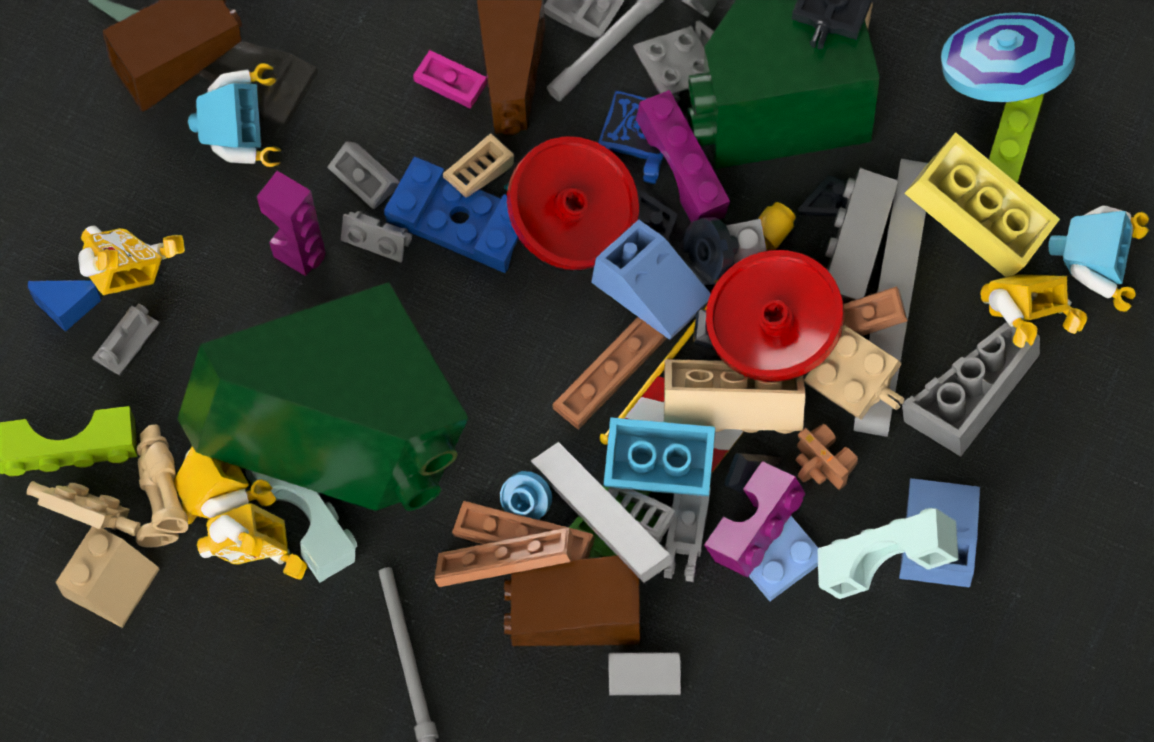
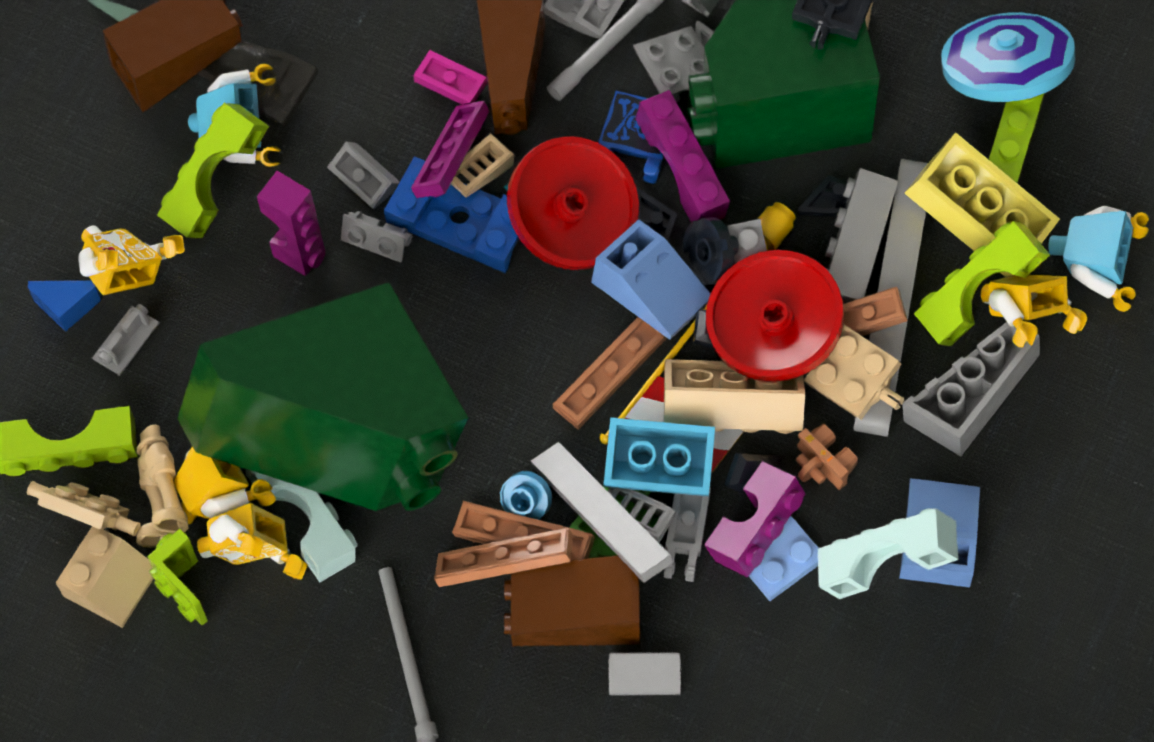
none -> lime bracket [147,528,208,626]
none -> lime arch [157,102,269,238]
none -> magenta plate [411,101,489,198]
none -> lime arch [914,221,1050,346]

